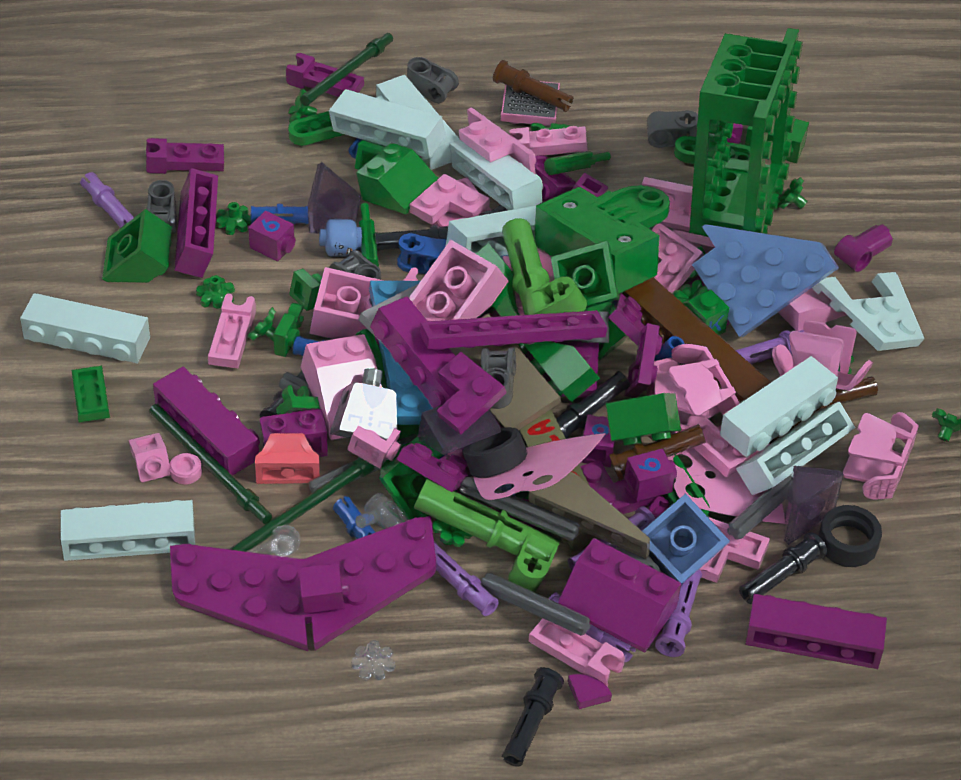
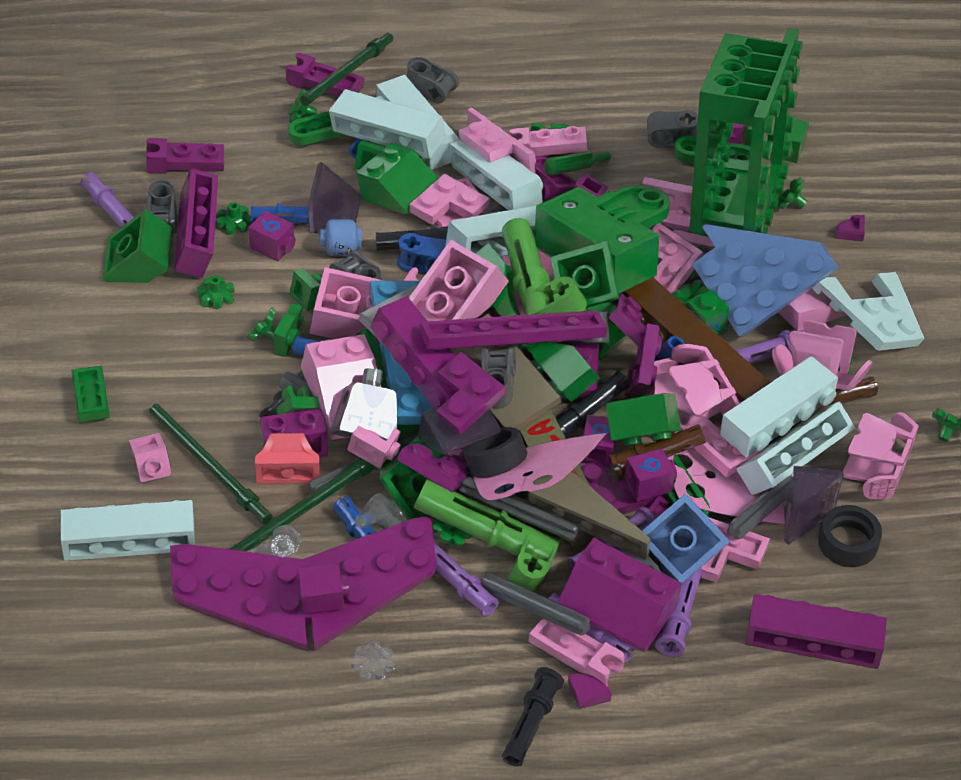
light aqua brick [20,293,150,364] -> none
magenta brick [153,366,260,476] -> none
bright pink tile [169,453,202,485] -> none
bright pink plate [208,294,256,368] -> none
green axle [359,203,379,267] -> none
reddish brown pin [493,60,574,112] -> none
tile [501,81,560,126] -> none
black pin [739,532,827,604] -> none
magenta piece [834,224,893,272] -> none
none -> magenta tile [835,215,865,242]

